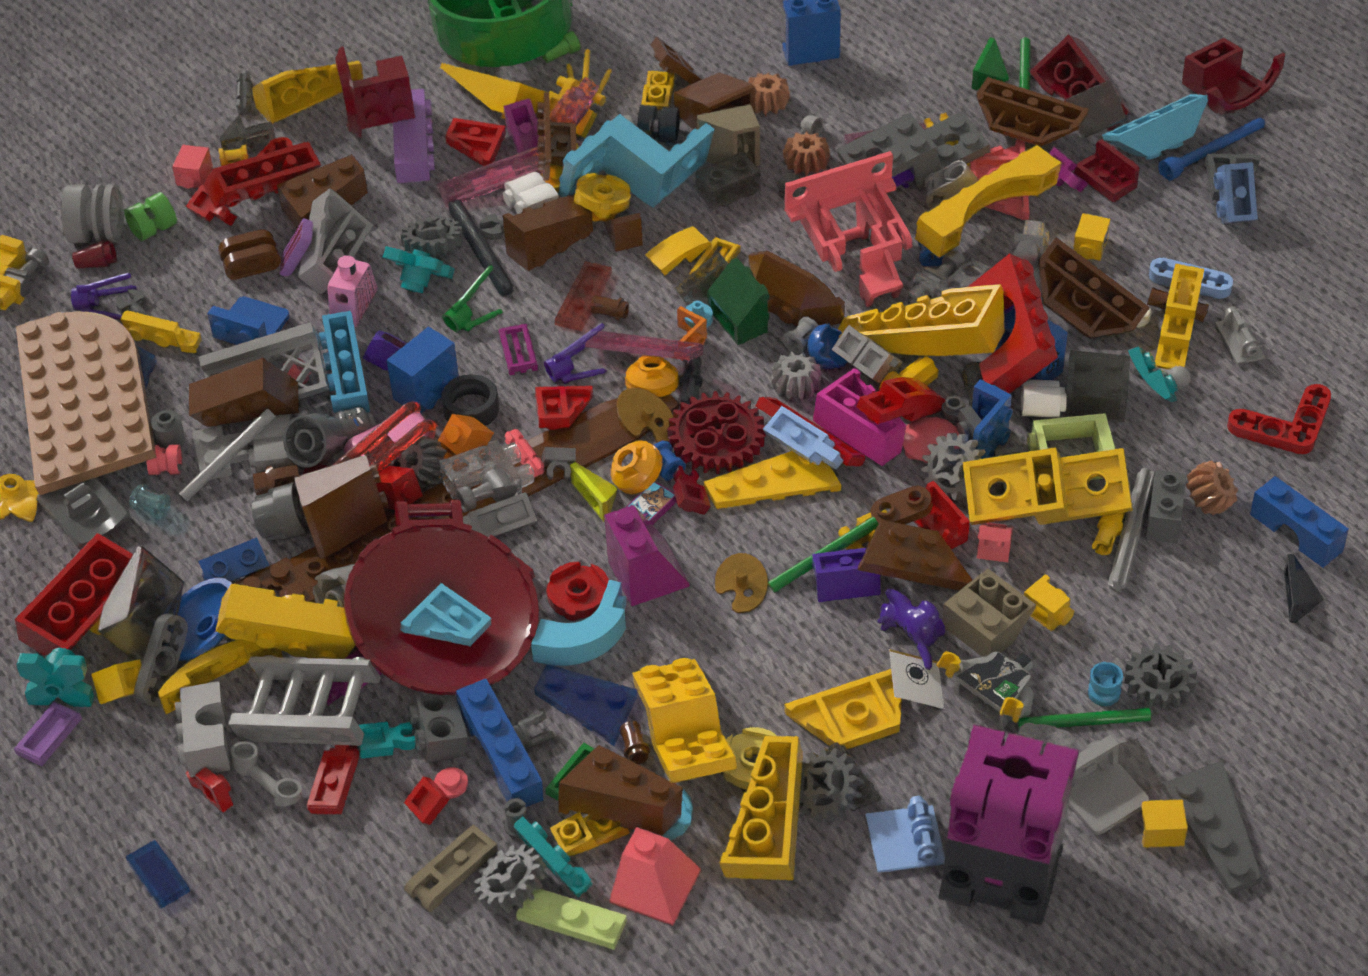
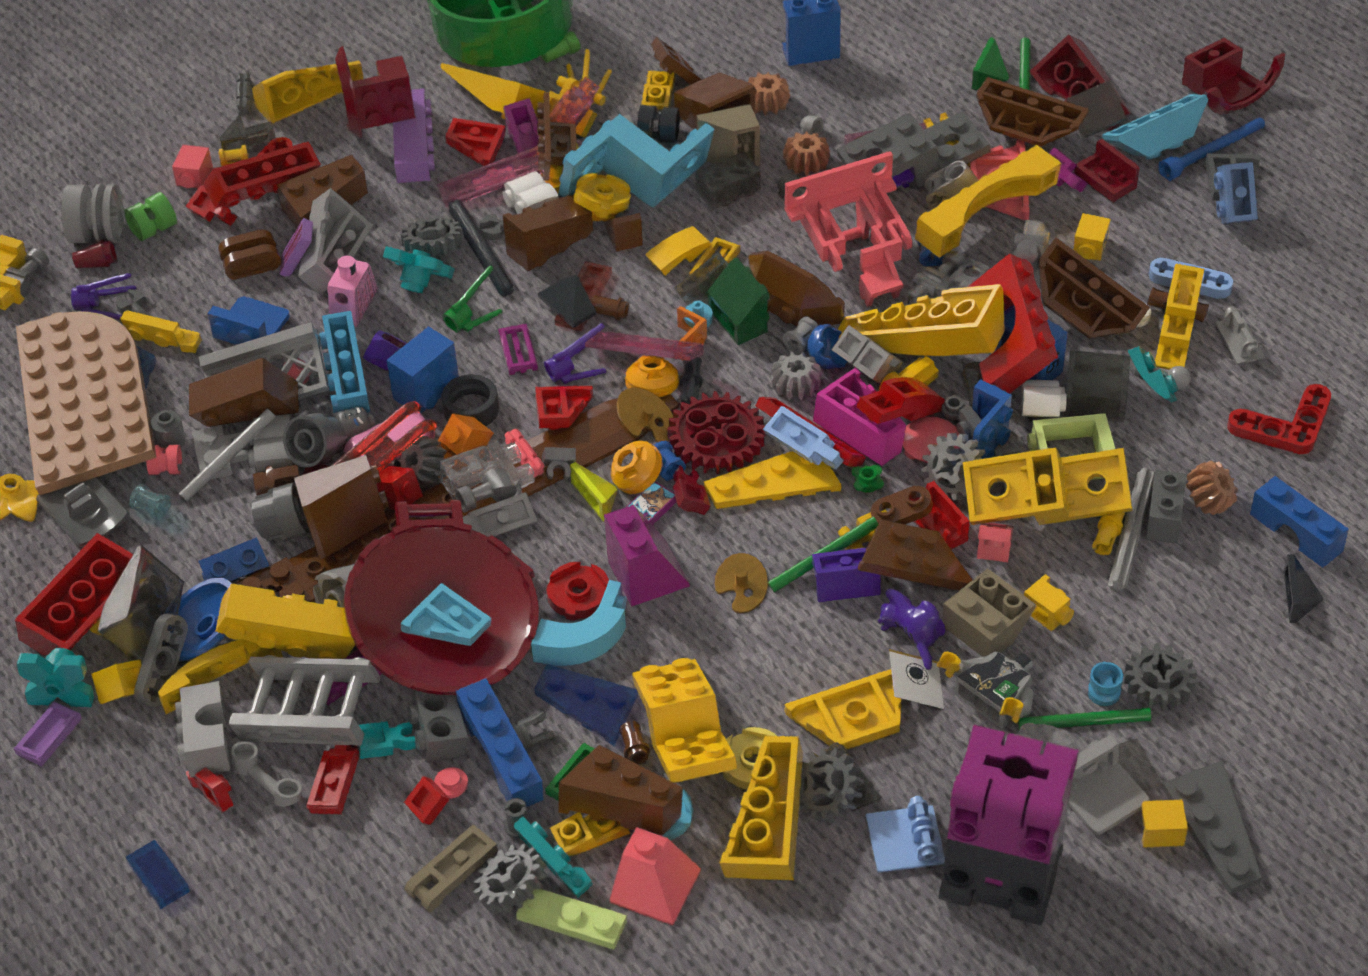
none -> black slope [538,274,596,328]
none -> green plate [852,465,884,493]

